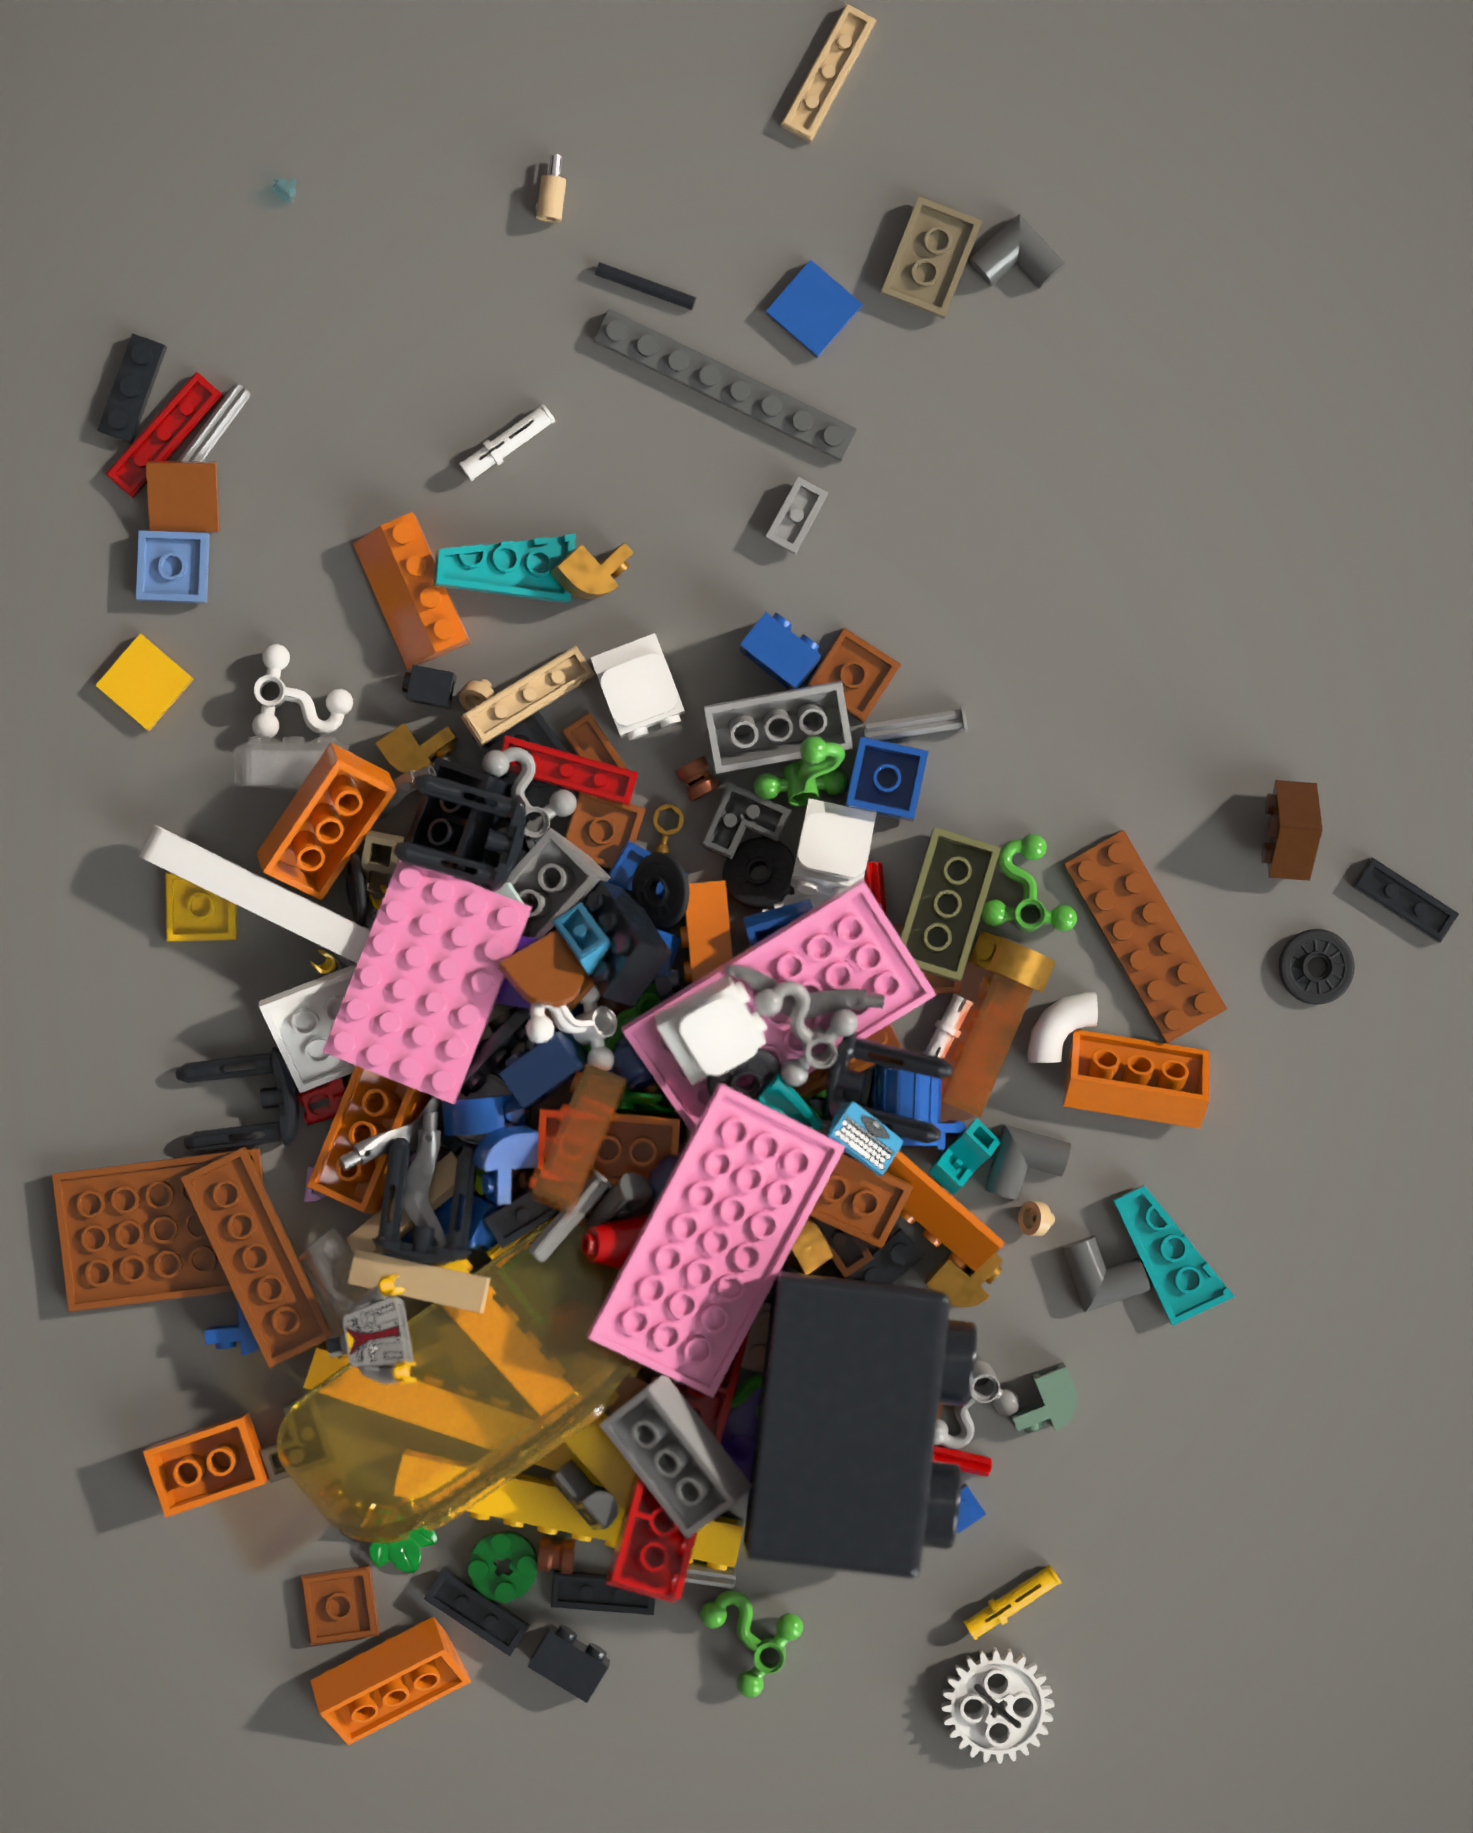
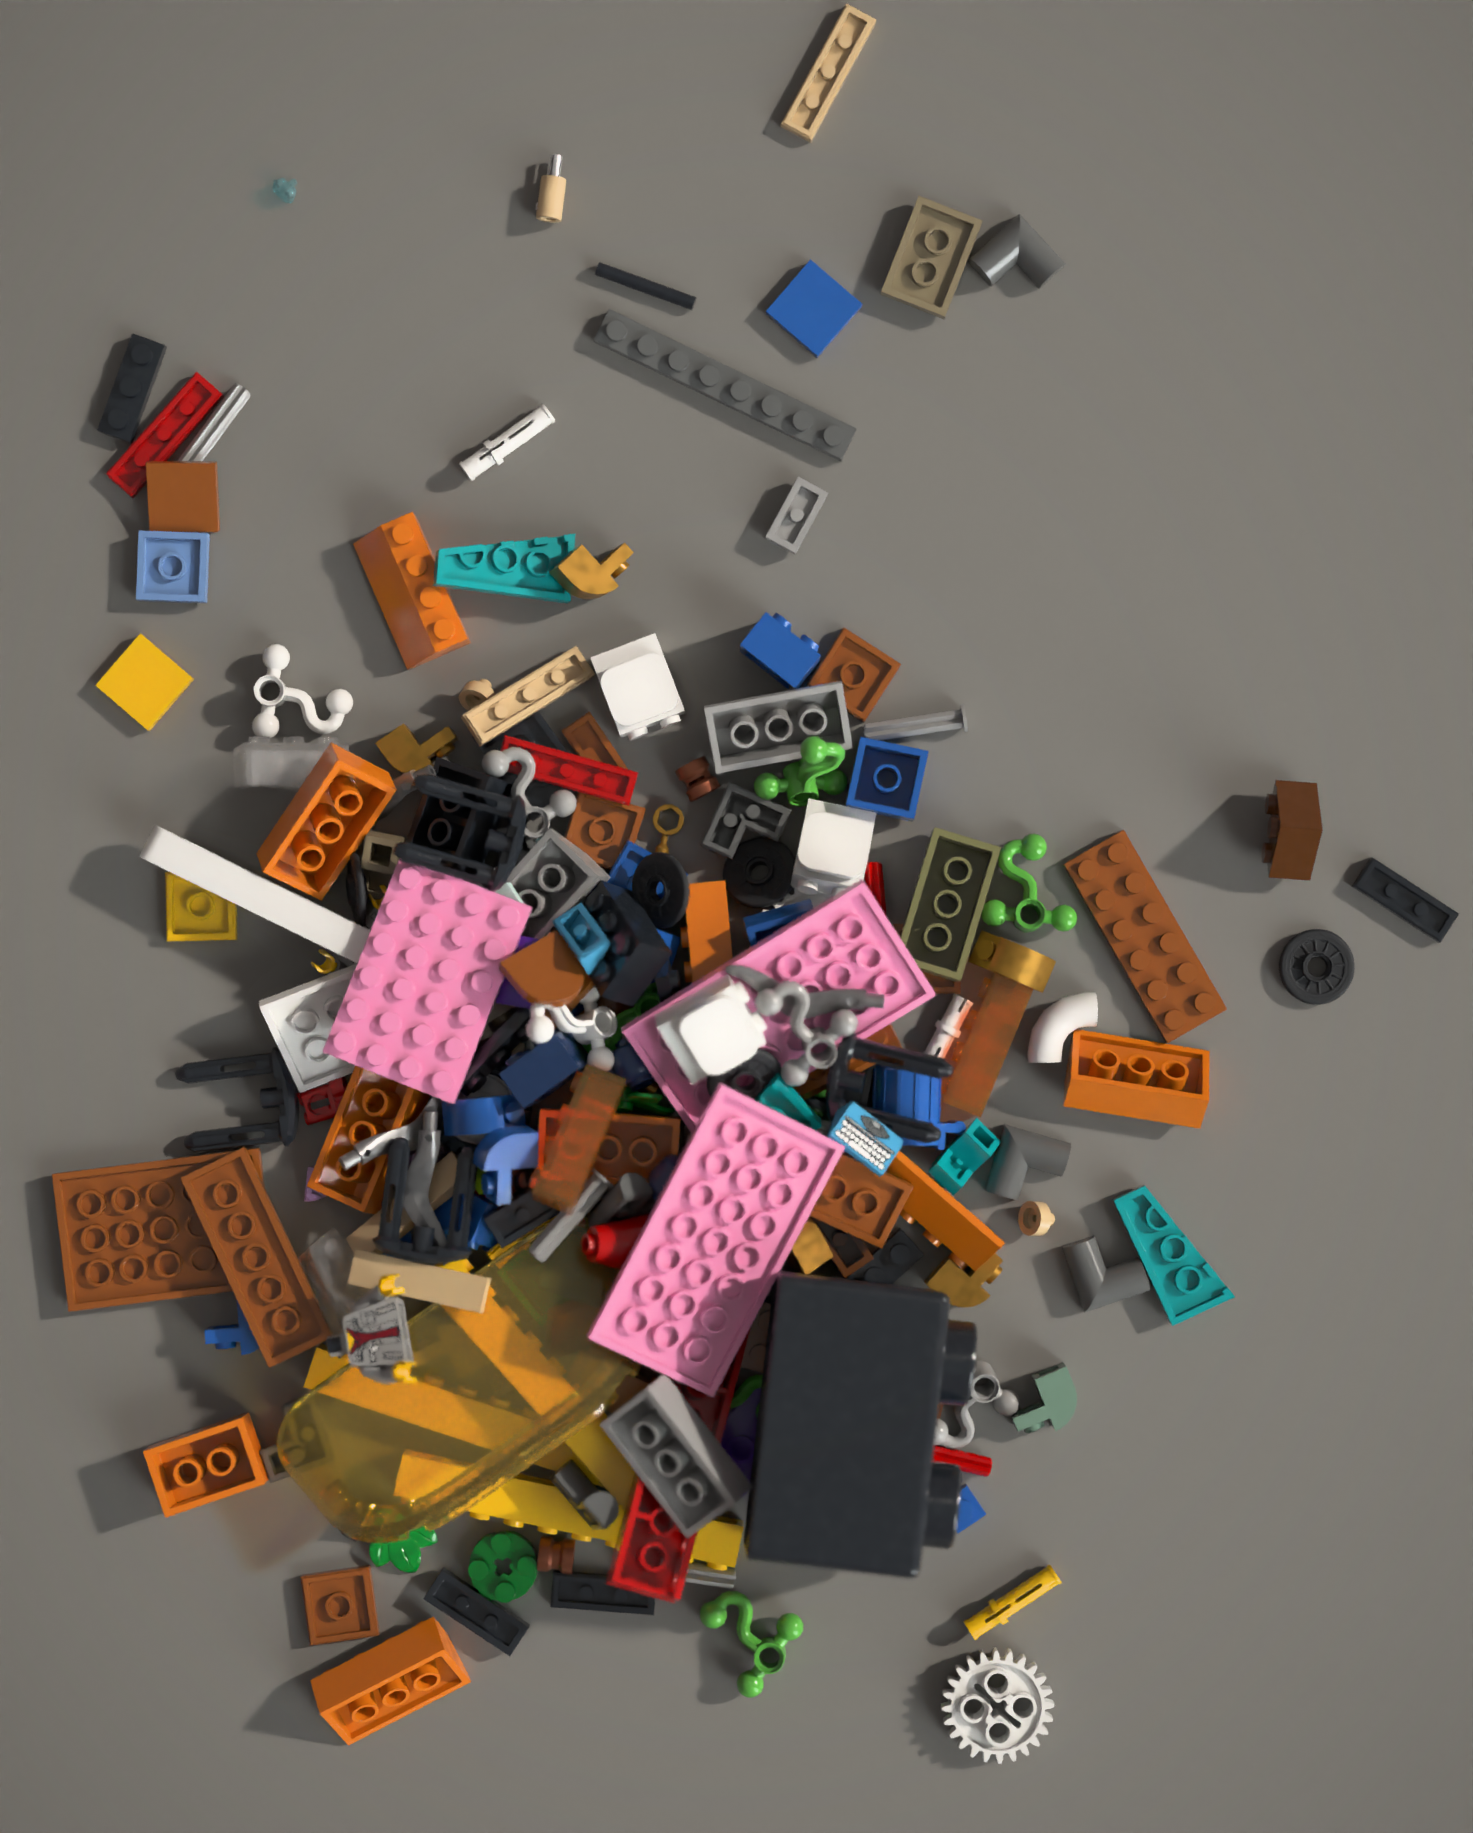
black brick [402,665,457,710] -> none
black brick [528,1624,610,1703] -> none

